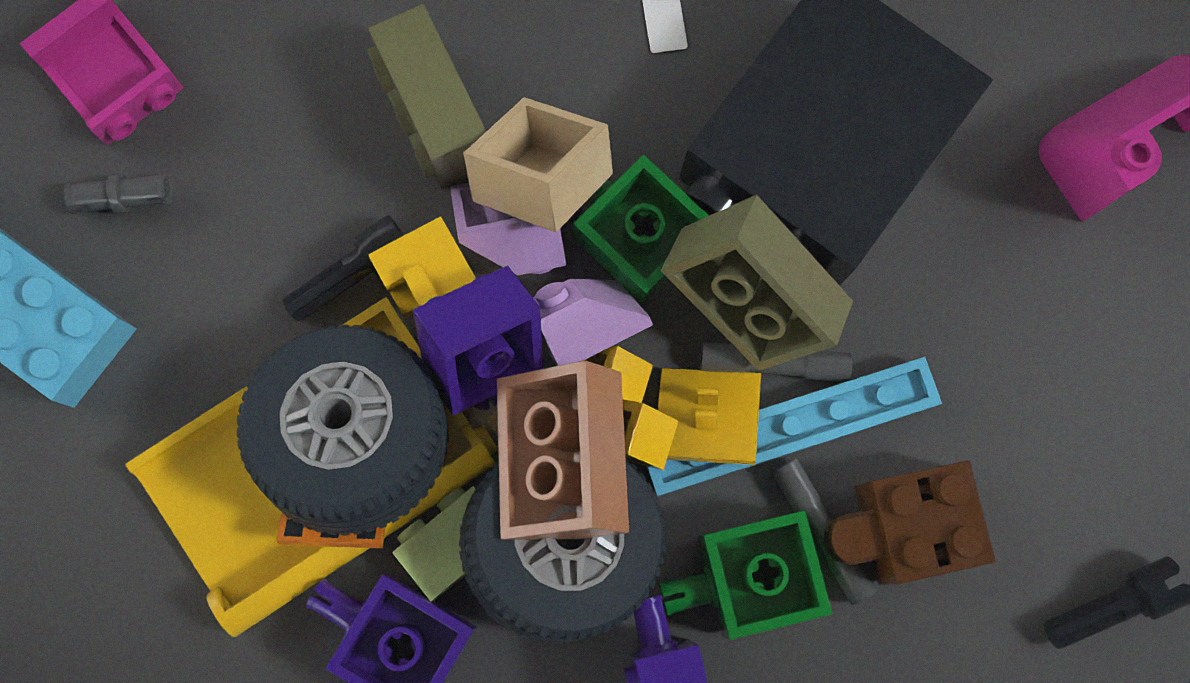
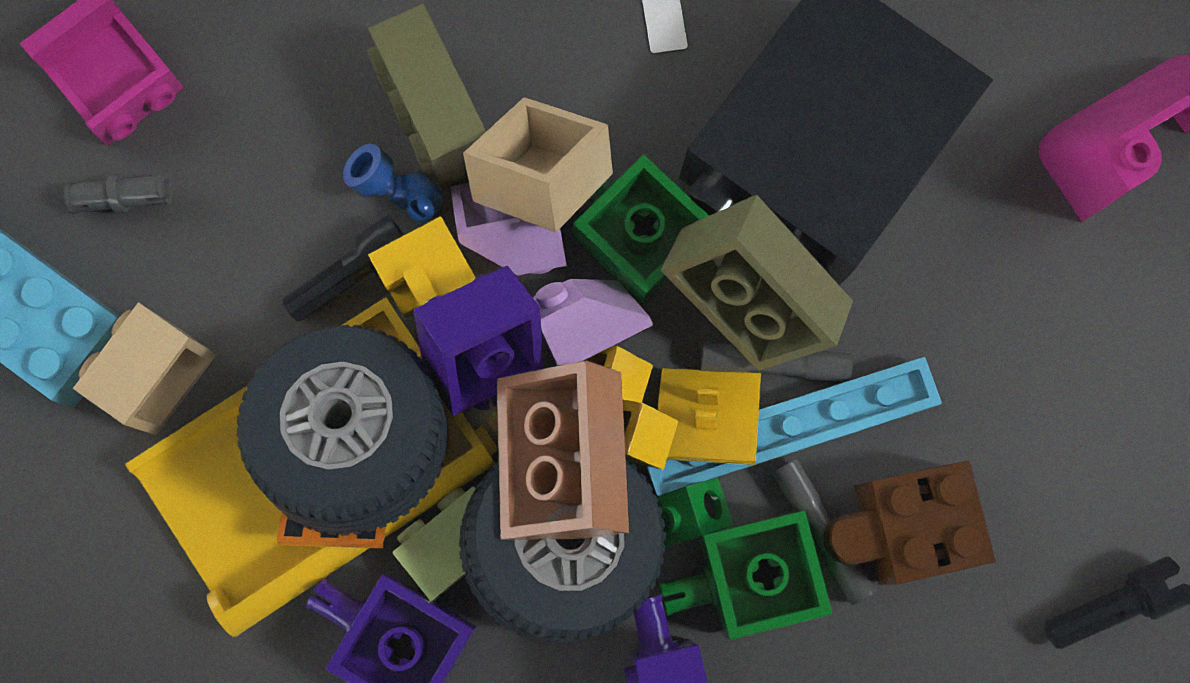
none -> tan piece [73,302,217,435]
none -> blue arm [343,144,443,223]
none -> green bracket [656,478,733,547]

